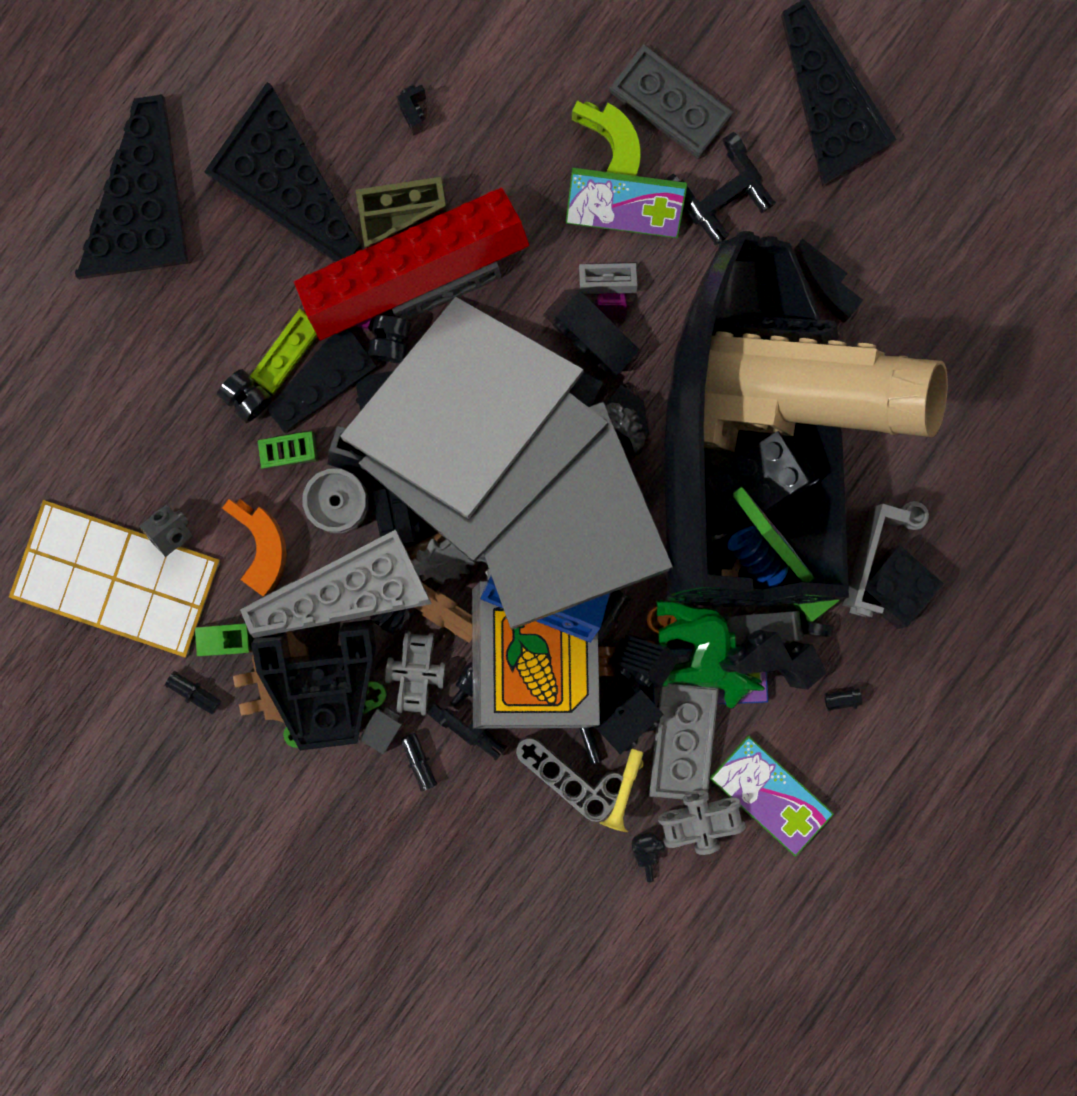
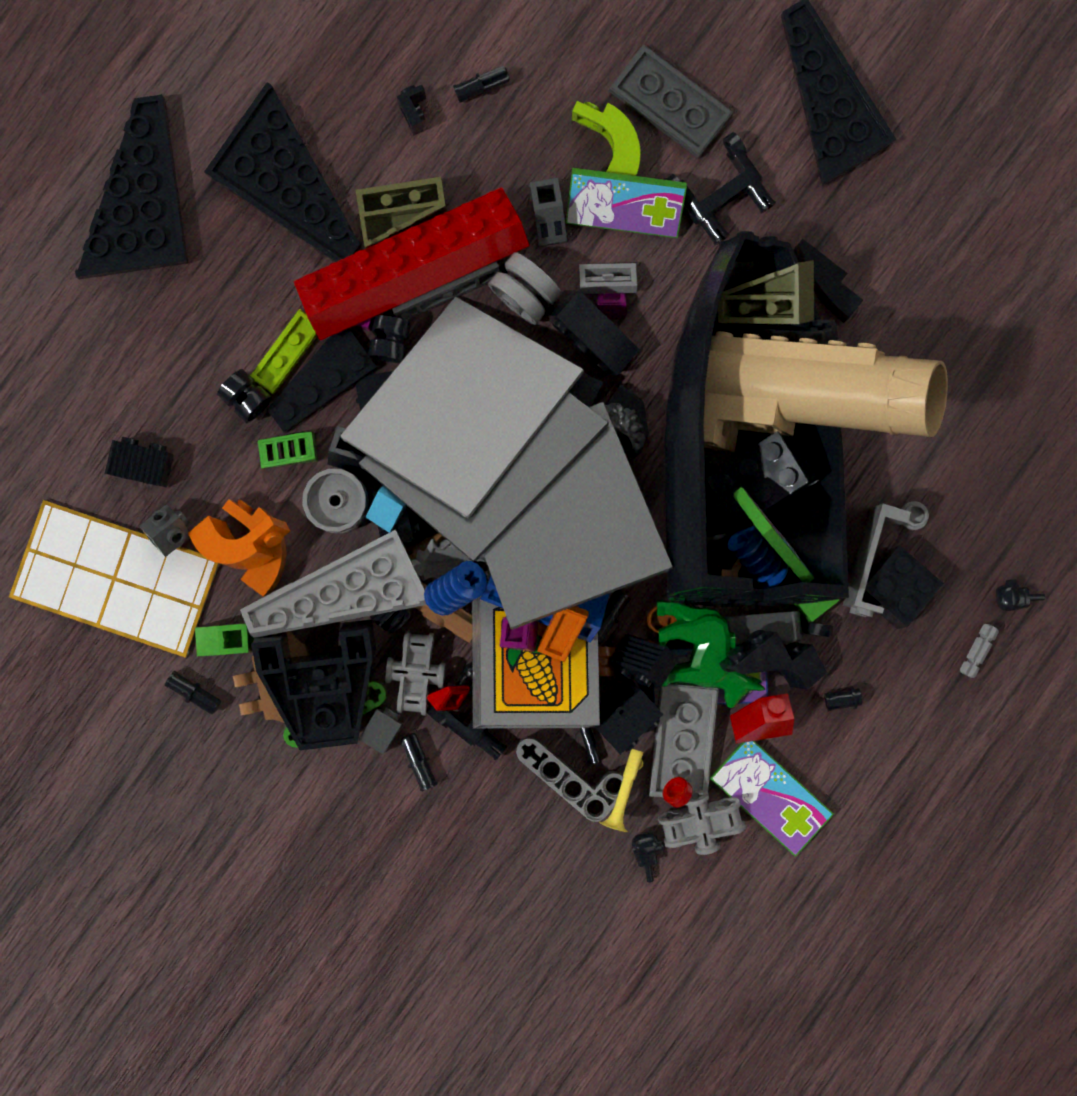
none -> black brick [104,437,174,488]
none -> orange arch [188,516,290,570]
none -> medium azure slope [366,486,408,533]
none -> blue piece [424,561,487,616]
none -> red slope [427,685,471,711]
none -> black axle [453,66,510,103]
none -> light grey wheel [488,252,562,325]
none -> magenta slope [500,617,538,652]
none -> dark grey slope [530,178,567,247]
none -> orange tile [537,606,589,662]
none -> red tile [663,777,693,808]
none -> olive wedge [718,260,814,324]
none -> red slope [730,693,794,744]
none -> light grey axle [960,624,999,678]
none -> black piece [996,579,1045,611]

